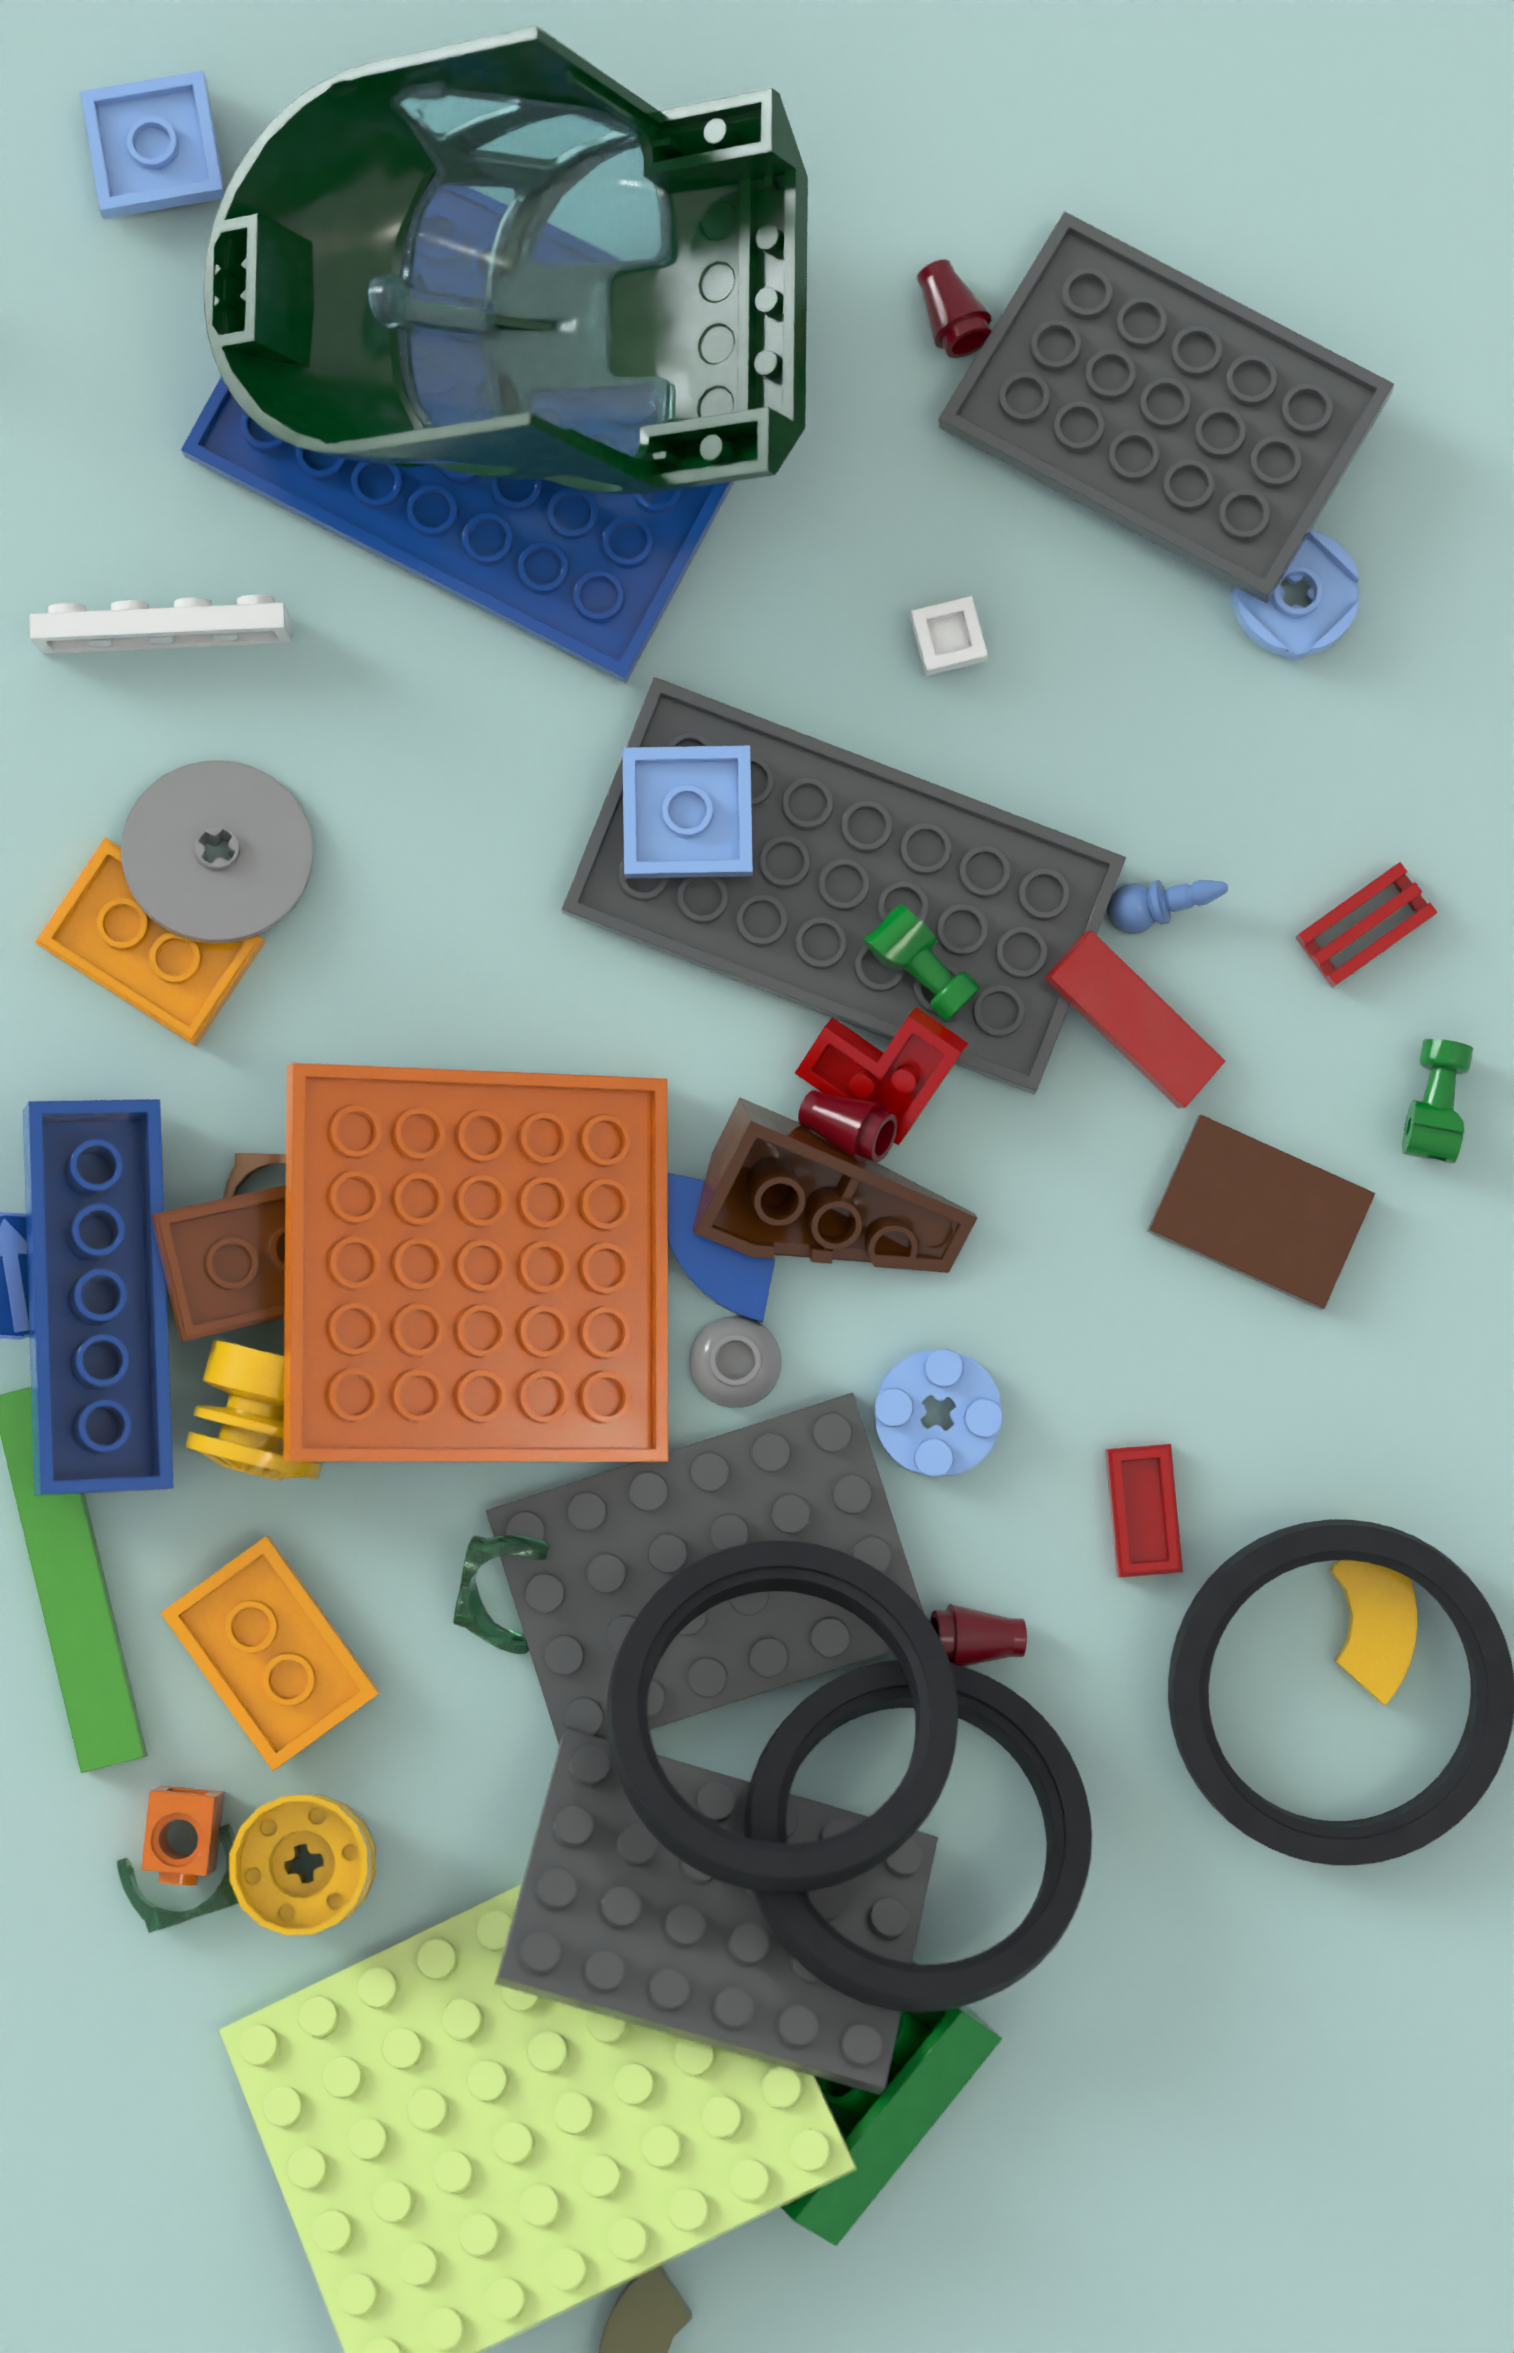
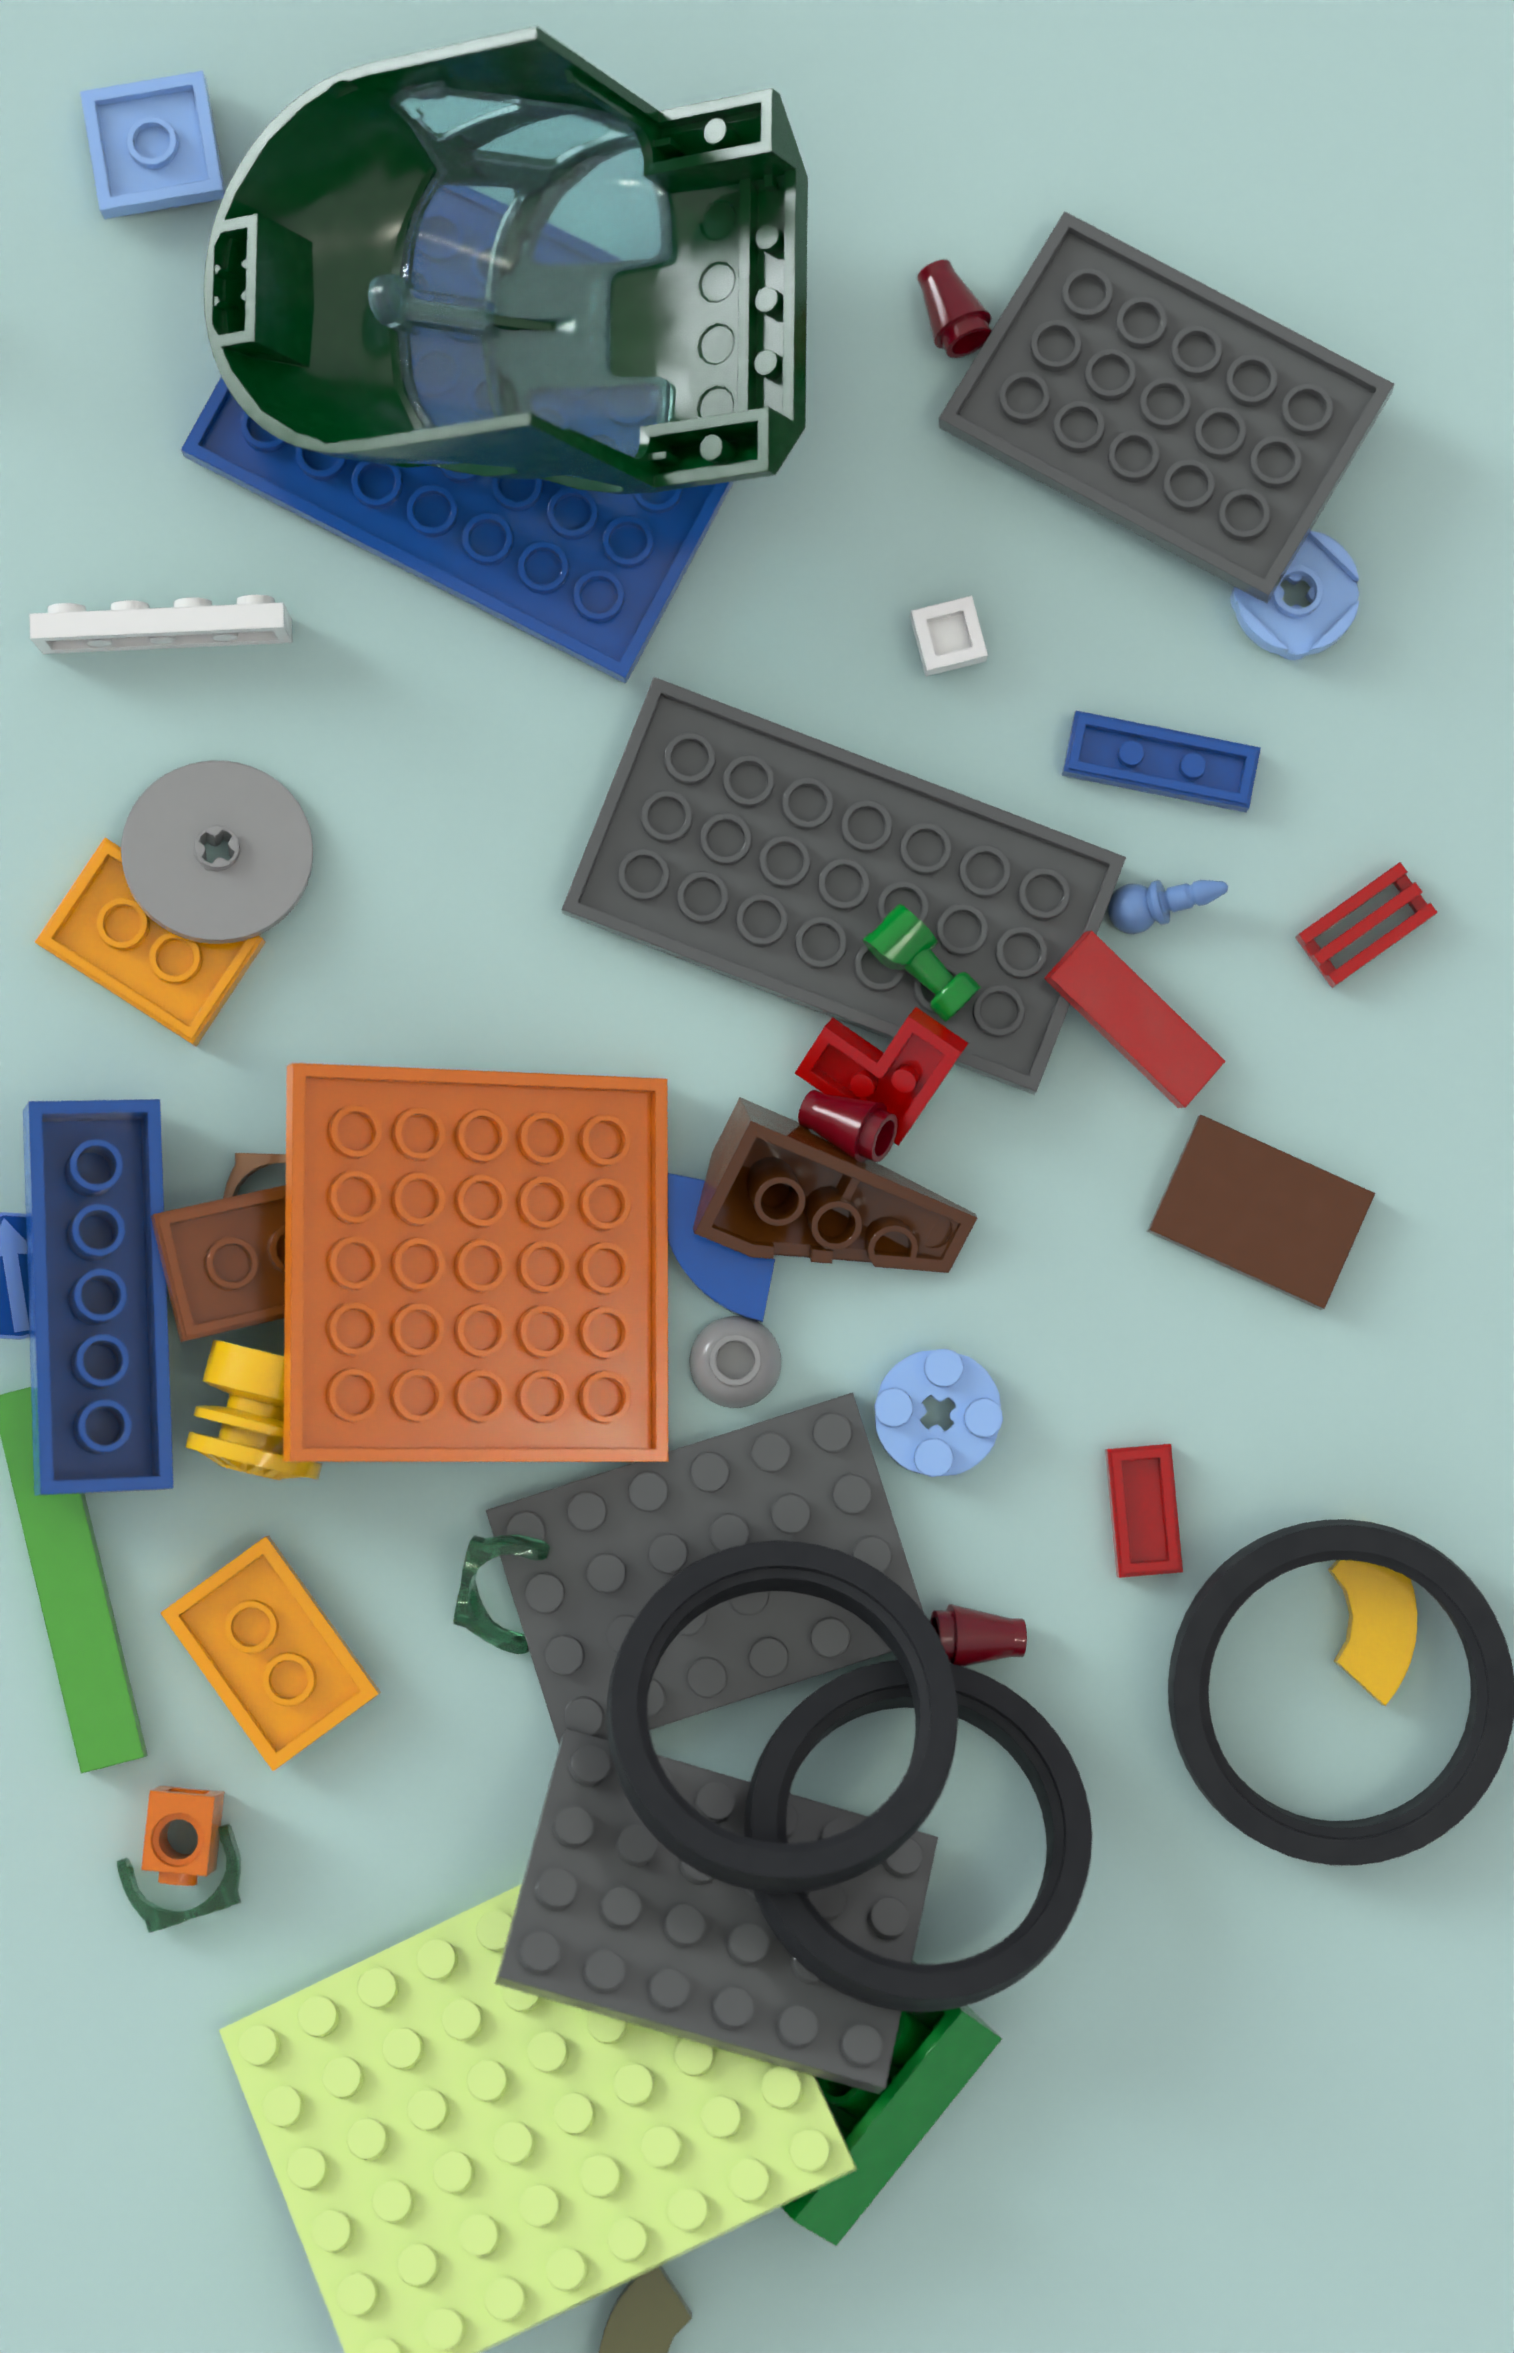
yellow wheel [229,1795,376,1936] -> none
light blue plate [622,745,753,879] -> none
green leg [1402,1039,1474,1163] -> none
none -> blue tile [1062,711,1261,813]

